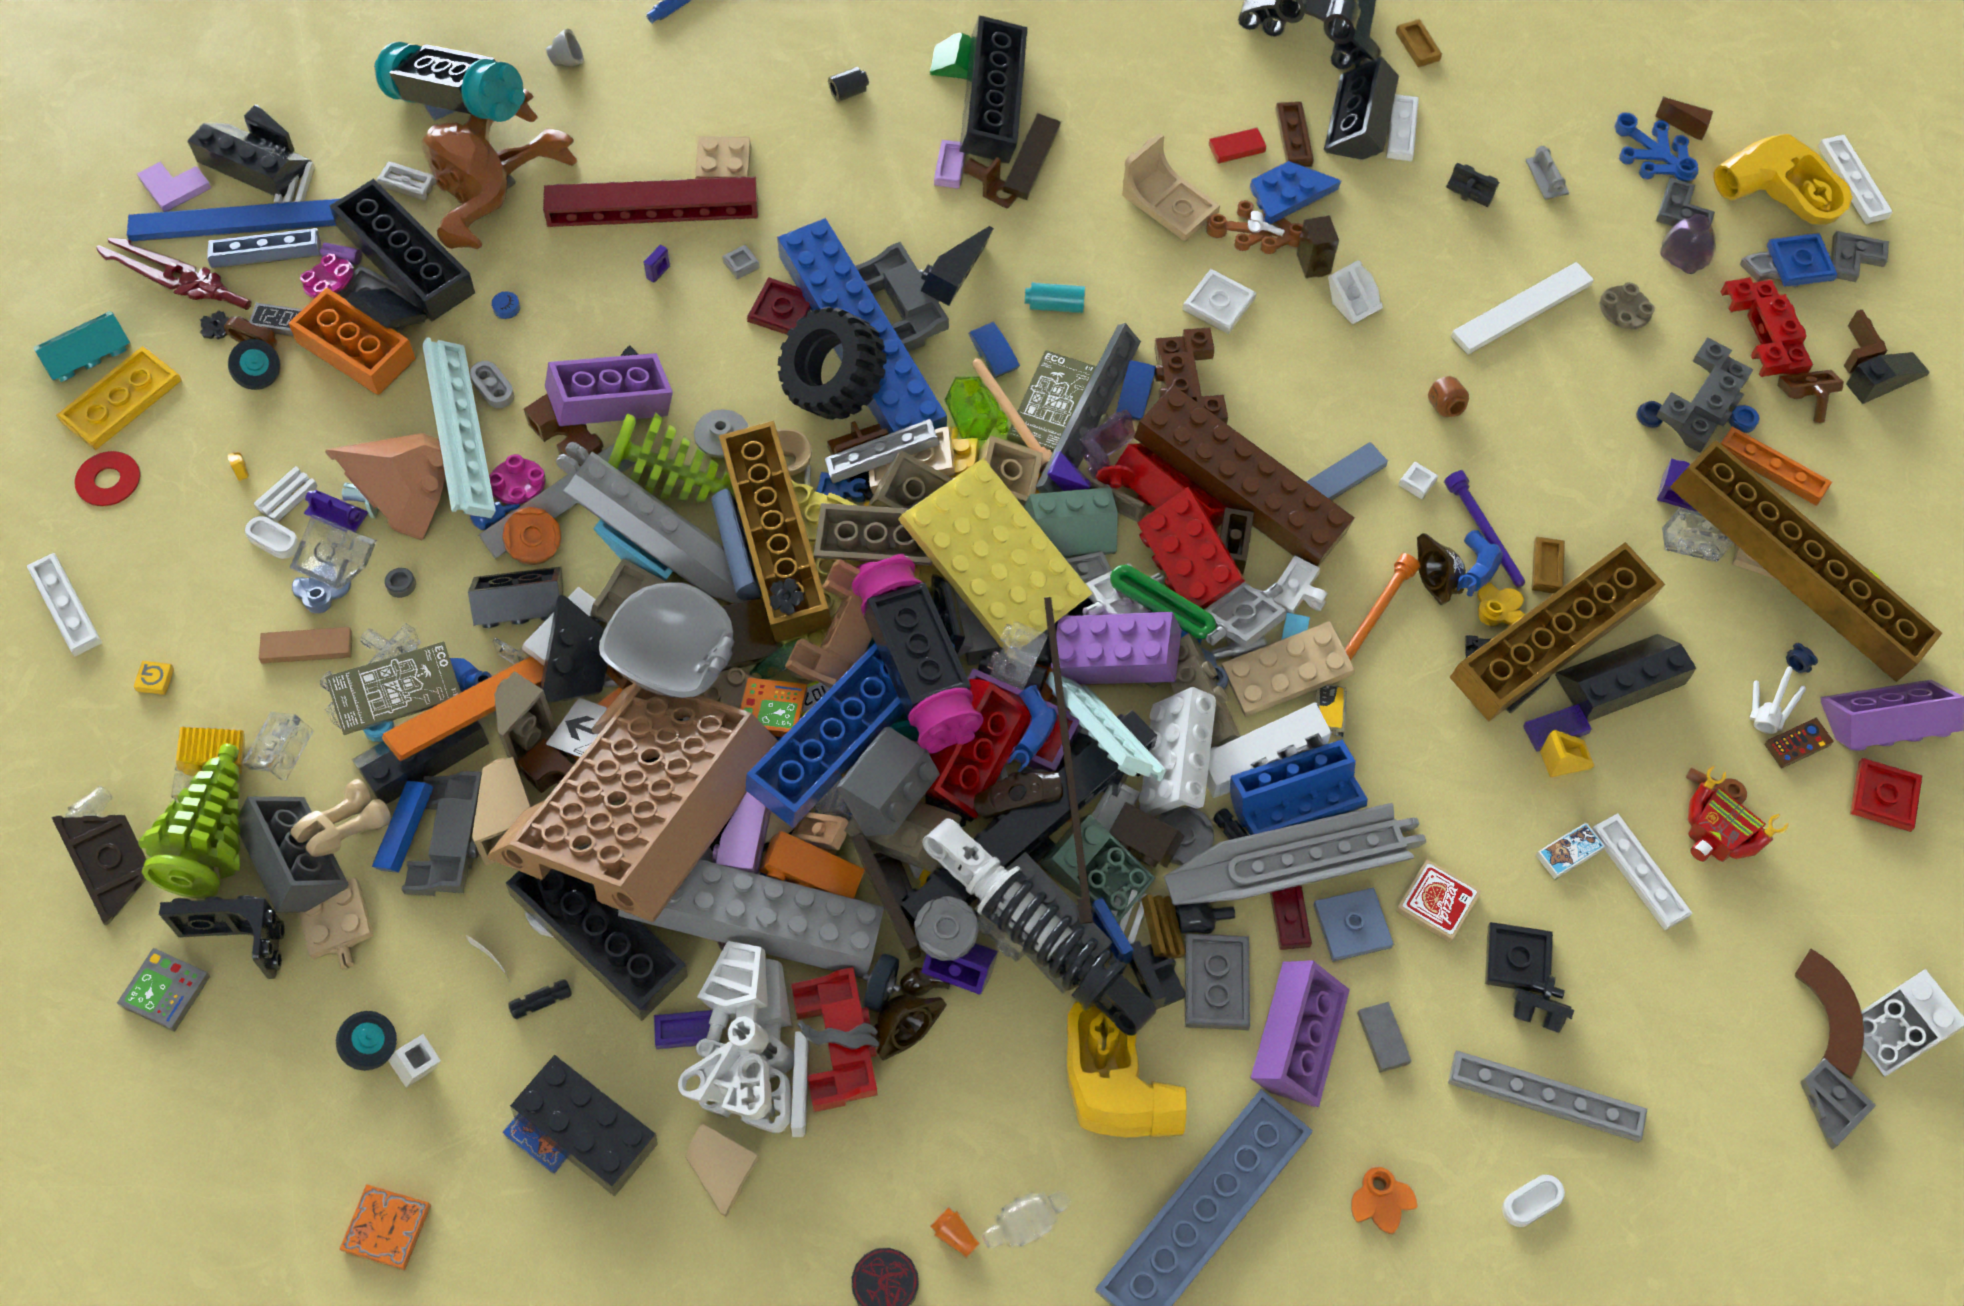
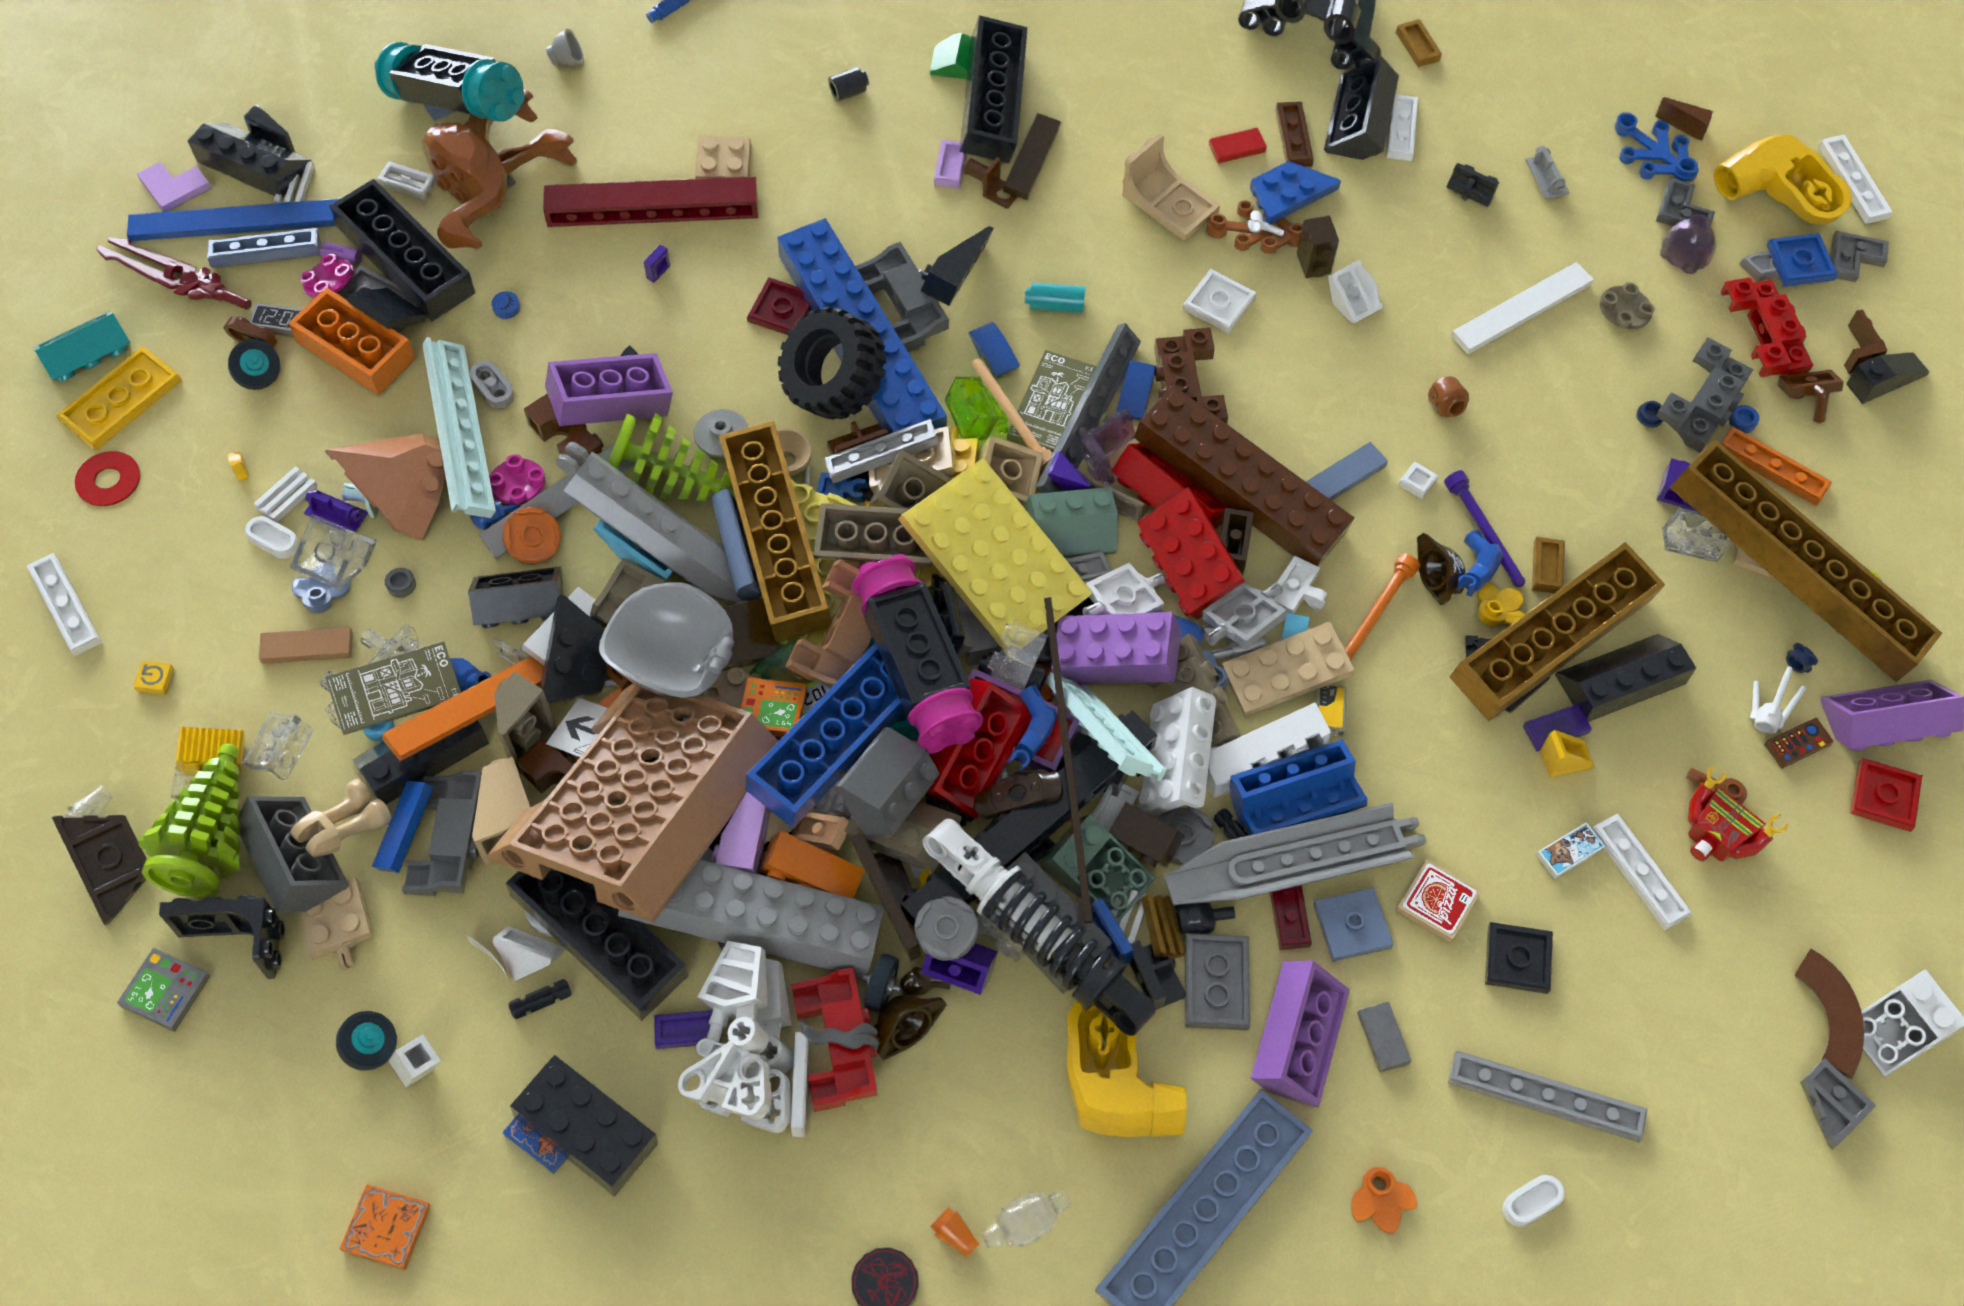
black plant [200,310,229,340] -> none
tan slope [686,1123,759,1217] -> none
light grey tile [722,245,760,279] -> none
black plant [770,578,805,615] -> none
red piece [1096,465,1136,489] -> none
green piece [1110,565,1216,639] -> none
black hips [1512,975,1575,1033] -> none
none -> white slope [493,926,564,981]

